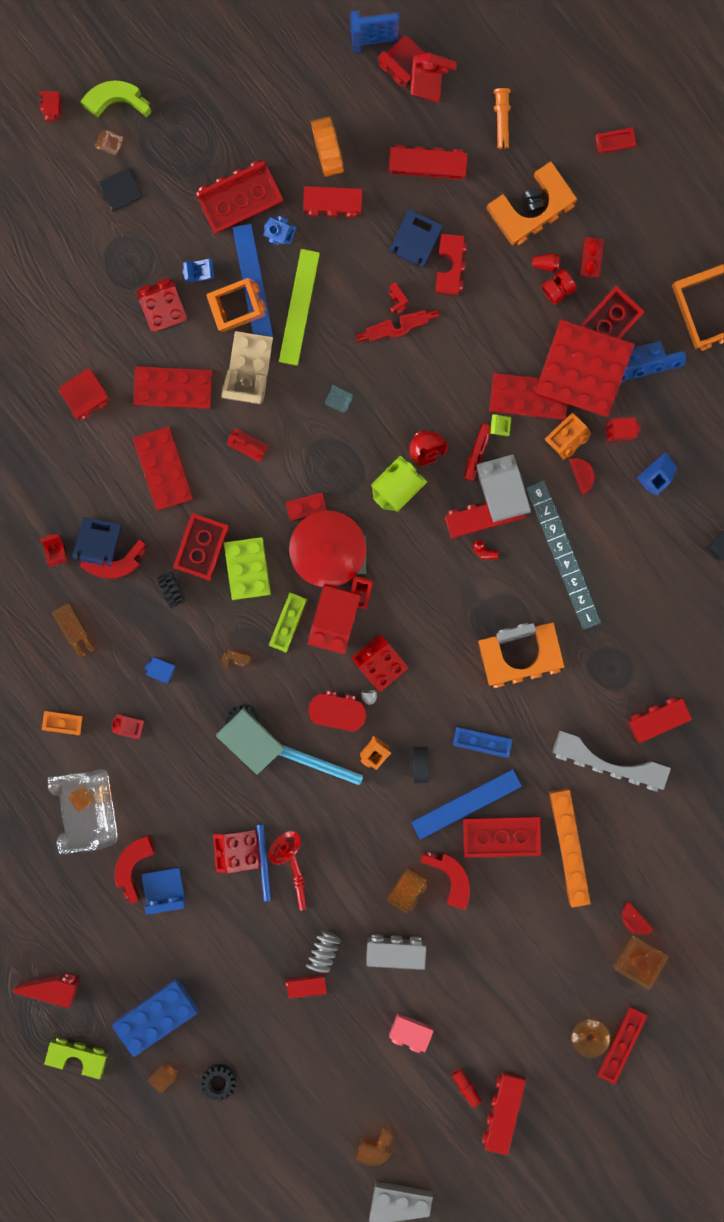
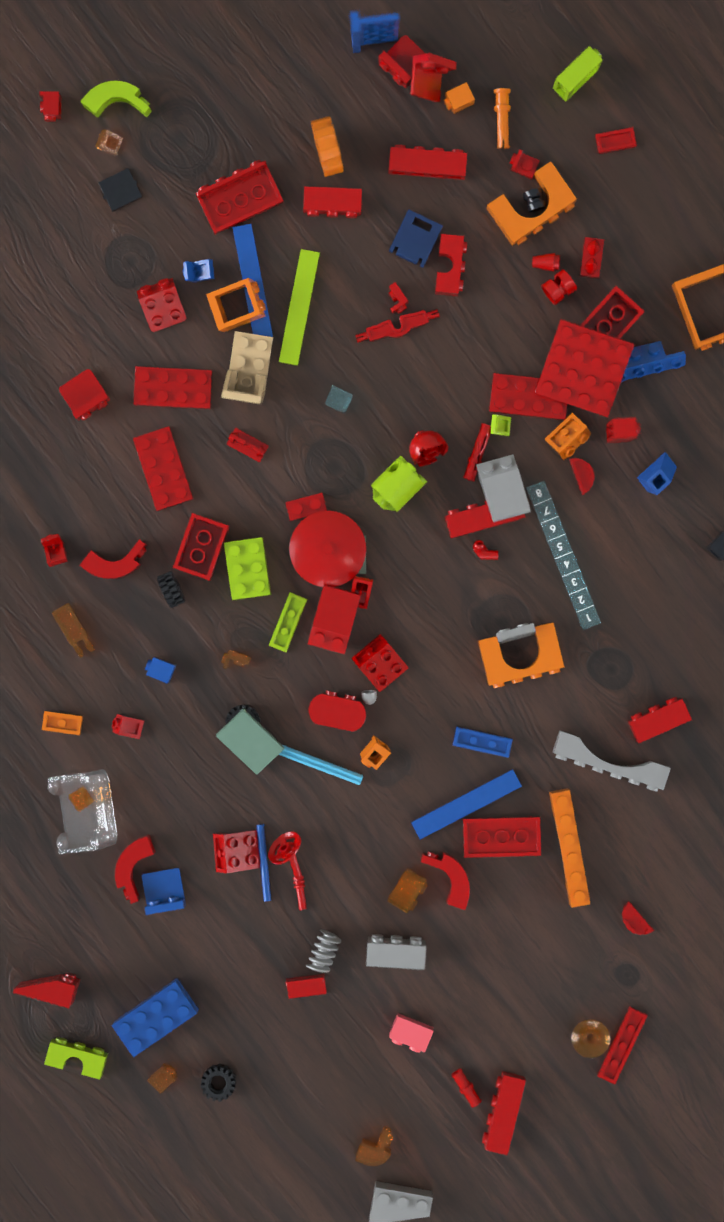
dark blue container [73,517,121,567] -> none
blue brick [263,215,297,245] -> none
black tyre [412,747,429,783] -> none
clear orange brick [614,934,669,990] -> none
none -> orange brick [444,82,475,114]
none -> red bracket [509,149,540,180]
none -> lime window [553,46,603,102]

